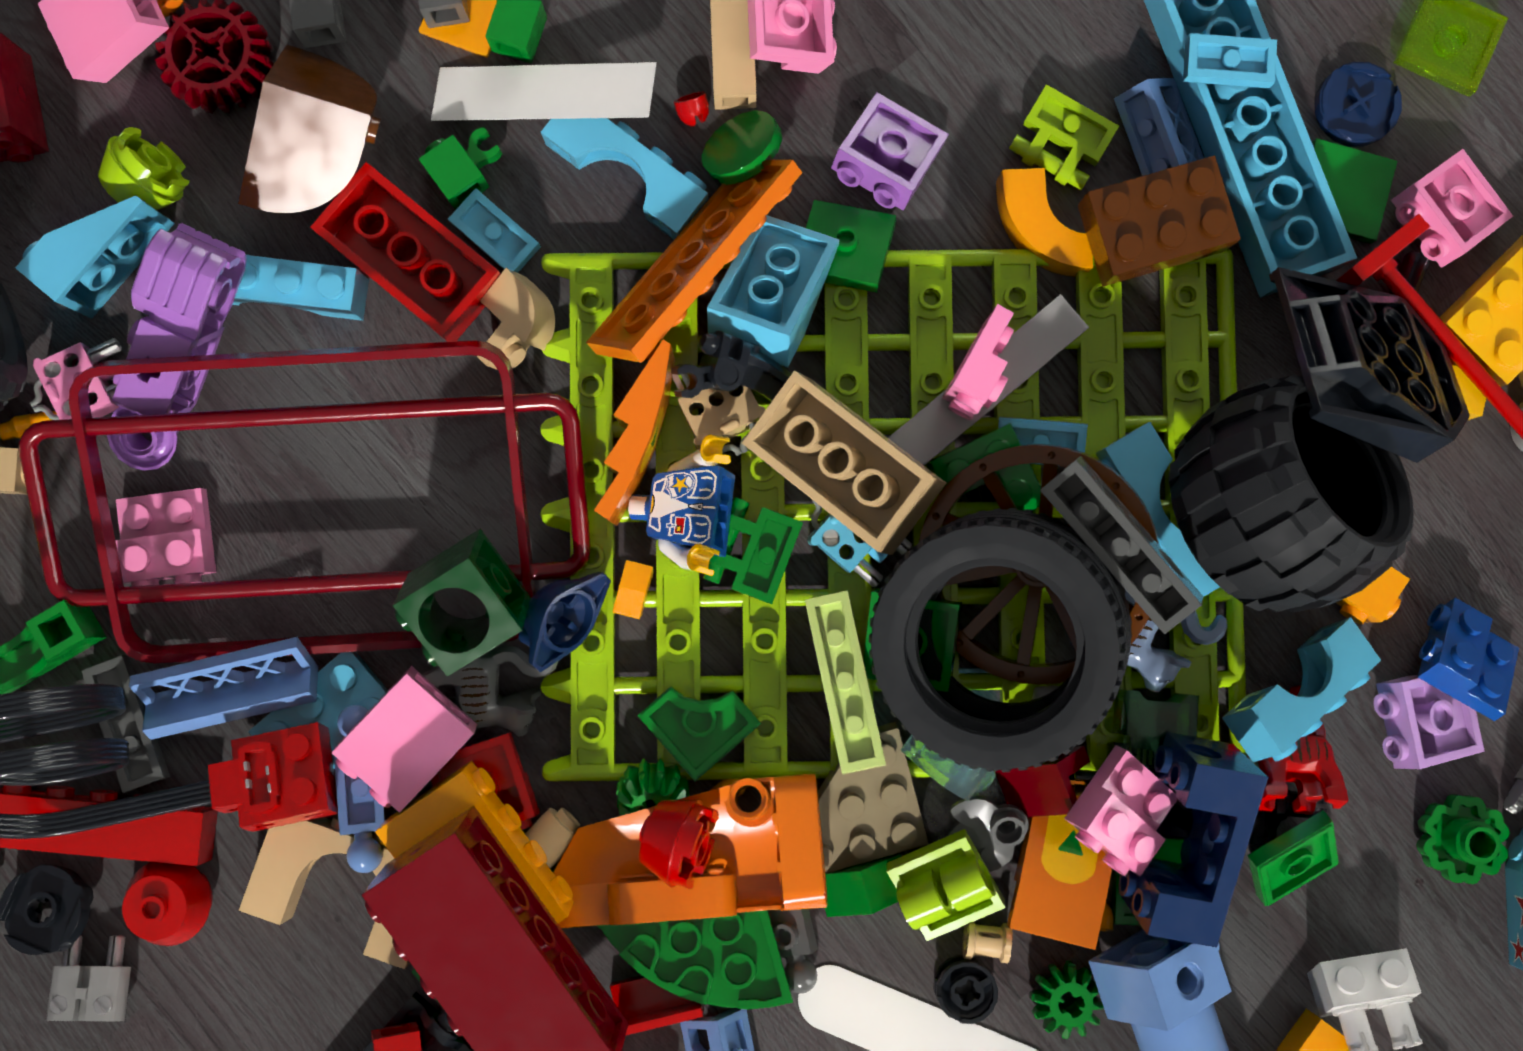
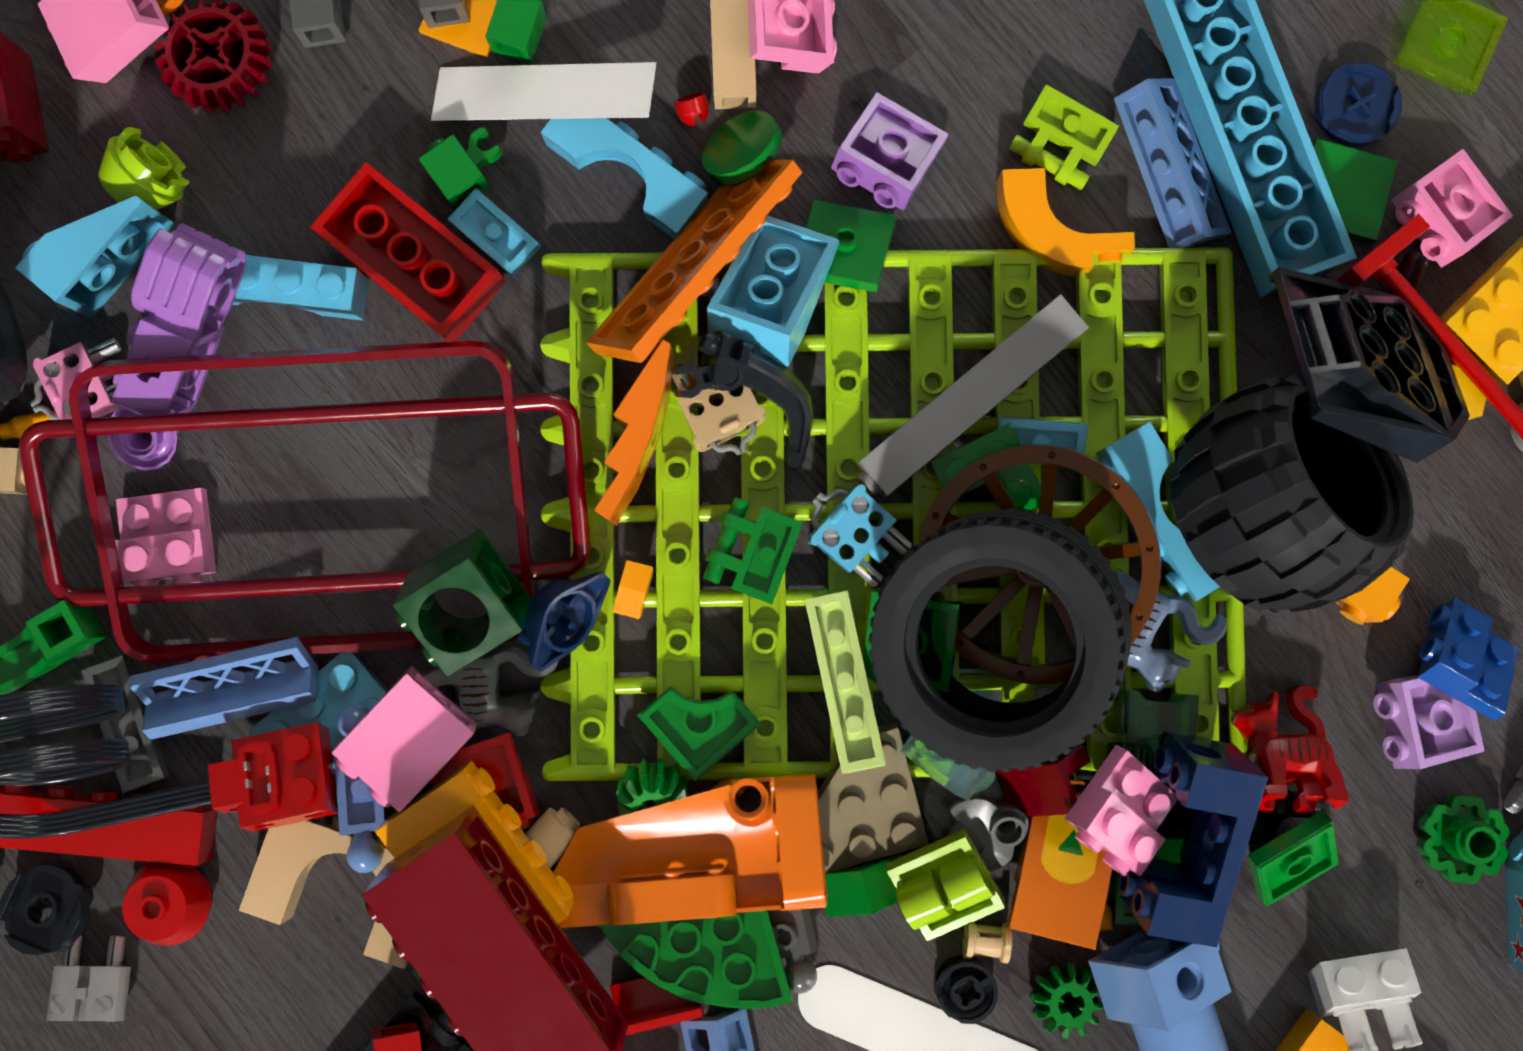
brick [238,44,381,213] -> none
tan brick [477,268,555,370] -> none
torso [628,435,735,576] -> none
red cone [639,800,719,889] -> none
tan brick [742,370,946,555] -> none
bright pink plate [942,304,1014,420] -> none
dark grey brick [1040,456,1203,635] -> none
reddish brown brick [1078,155,1241,287] -> none
medium azure plate [1183,33,1277,88] -> none
medium azure arch [1222,617,1381,762] -> none

